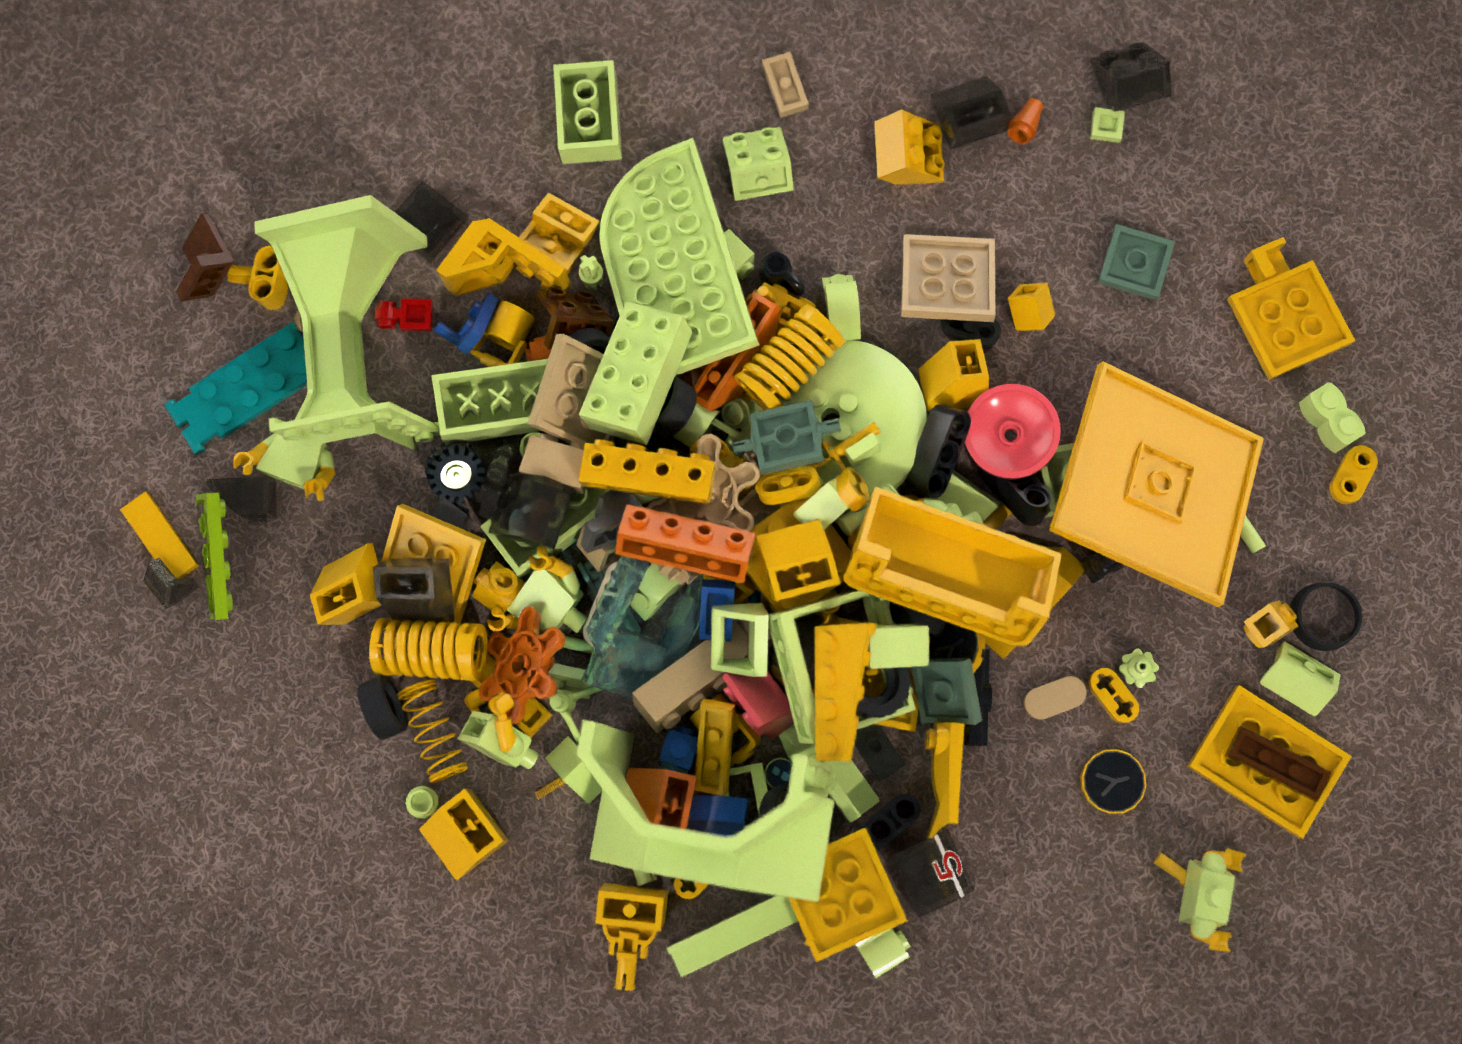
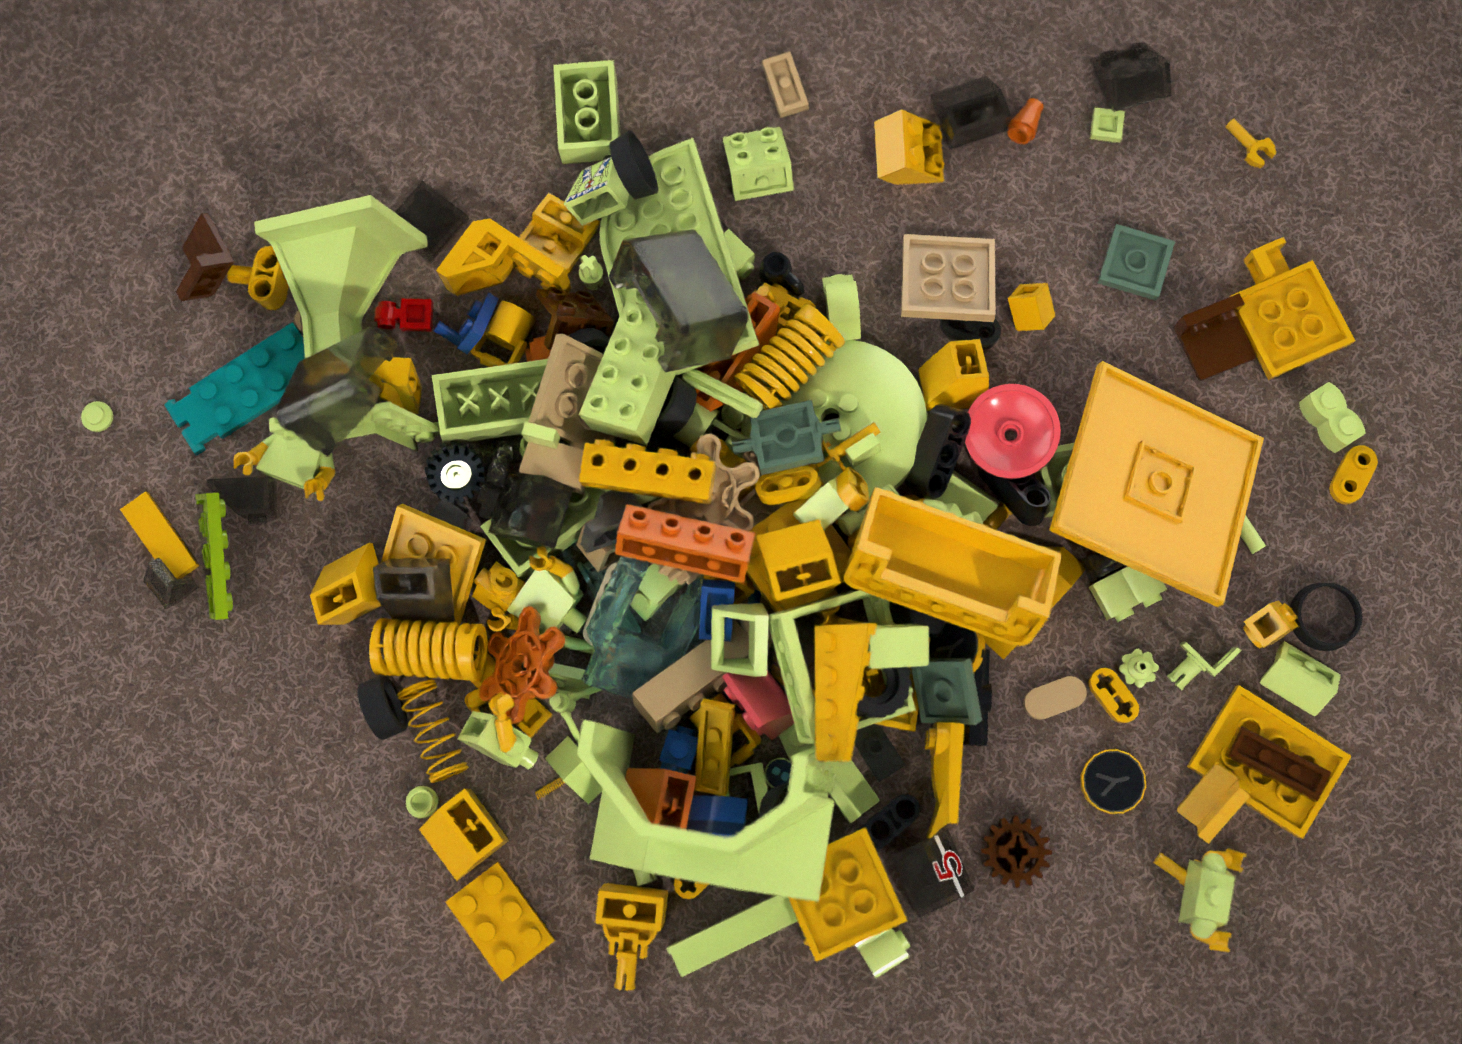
none -> yellowish green plate [81,401,113,432]
none -> clear smoke windscreen [275,327,399,457]
none -> yellow tile [360,356,422,414]
none -> yellow plate [445,862,556,982]
none -> yellowish green tile [521,422,560,449]
none -> yellowish green torso [564,155,629,225]
none -> black tyre [609,130,658,199]
none -> clear smoke windscreen [609,229,749,372]
none -> yellowish green axle [682,369,763,418]
none -> reddish brown gear [979,816,1052,888]
none -> yellowish green brick [1089,566,1167,622]
none -> yellowish green bracket [1167,641,1241,691]
none -> reddish brown bracket [1173,293,1256,381]
none -> yellow panel [1177,762,1251,844]
none -> yellow bar [1225,118,1276,168]

